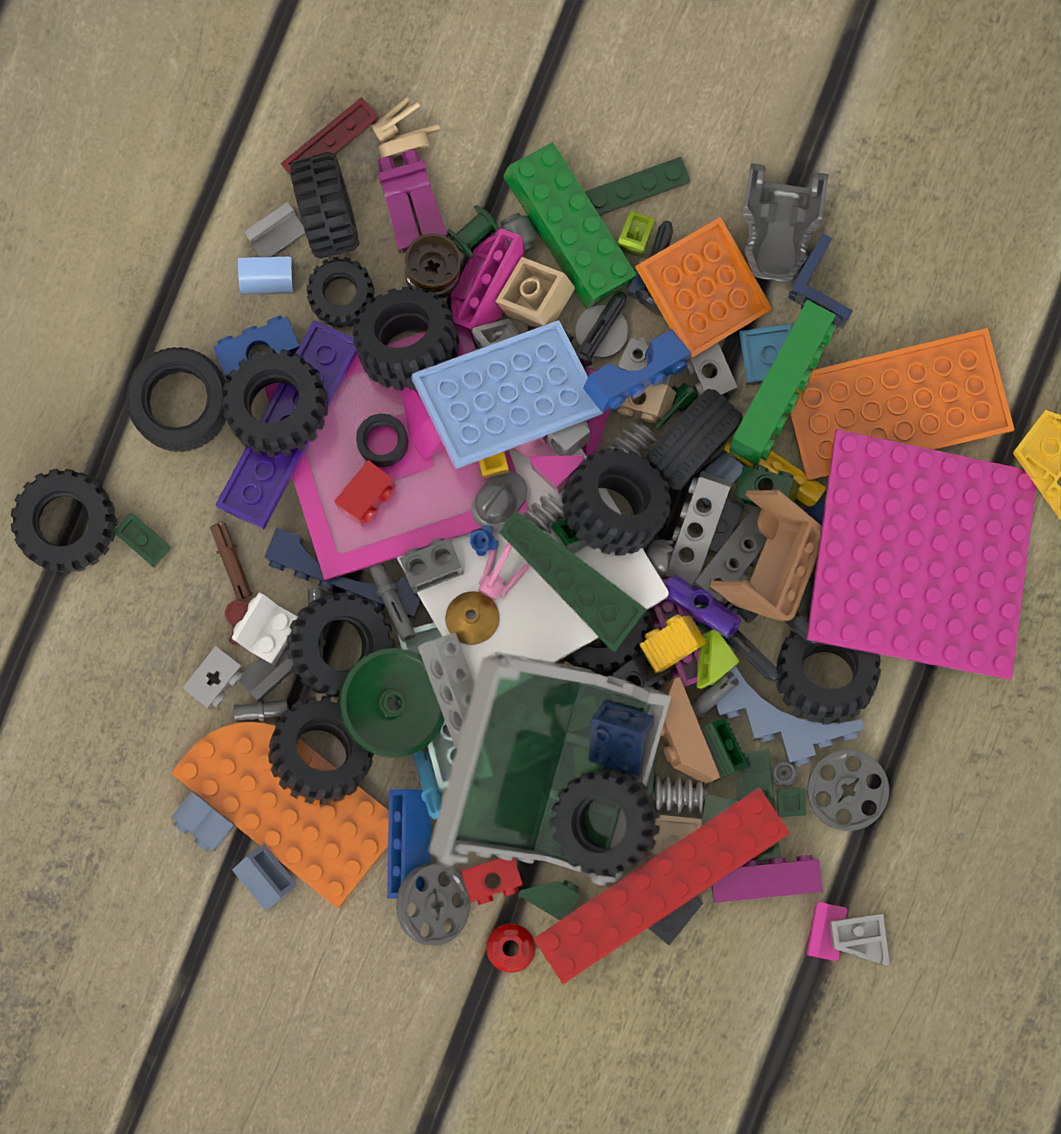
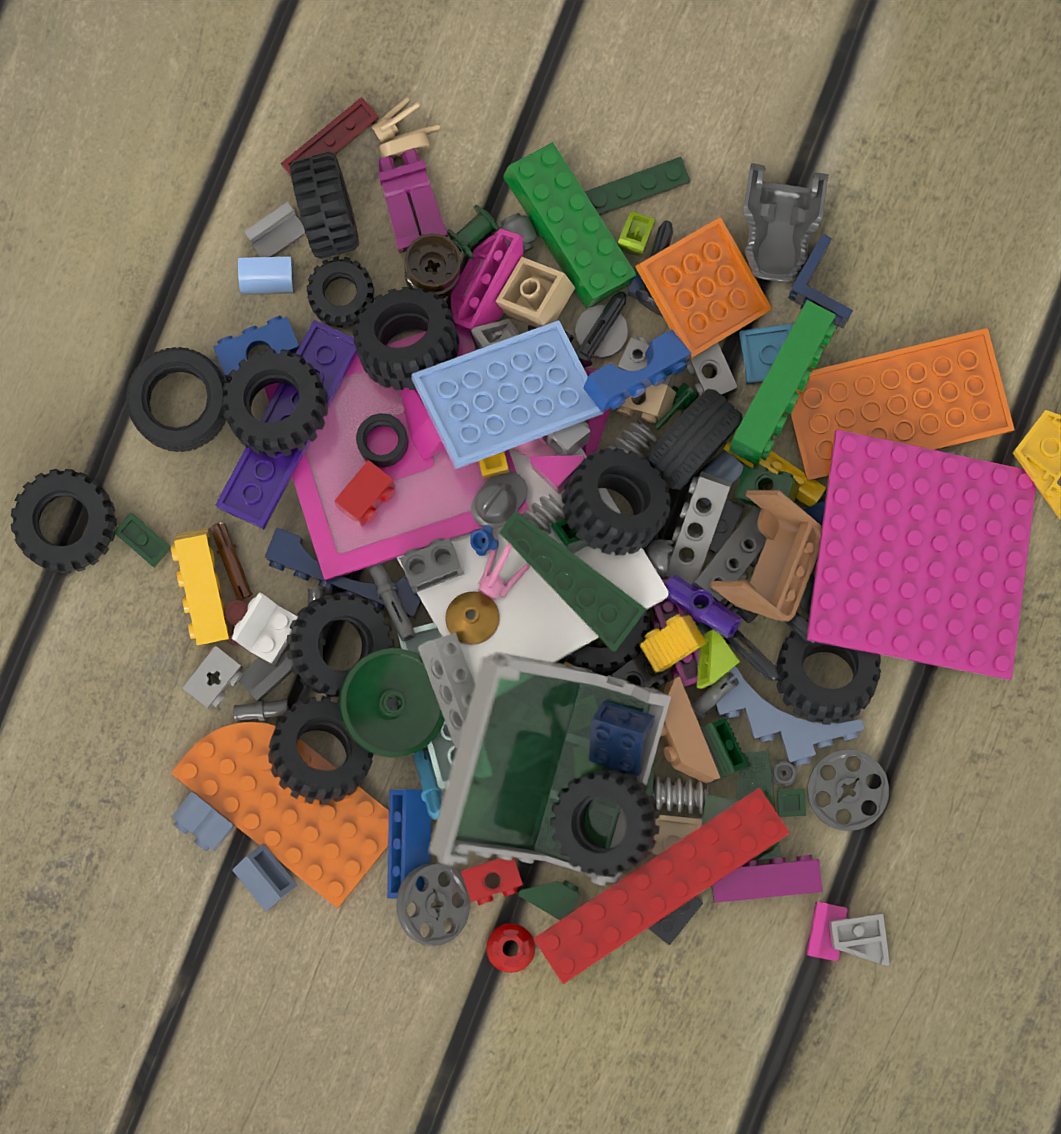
none -> yellow wedge [171,528,230,645]

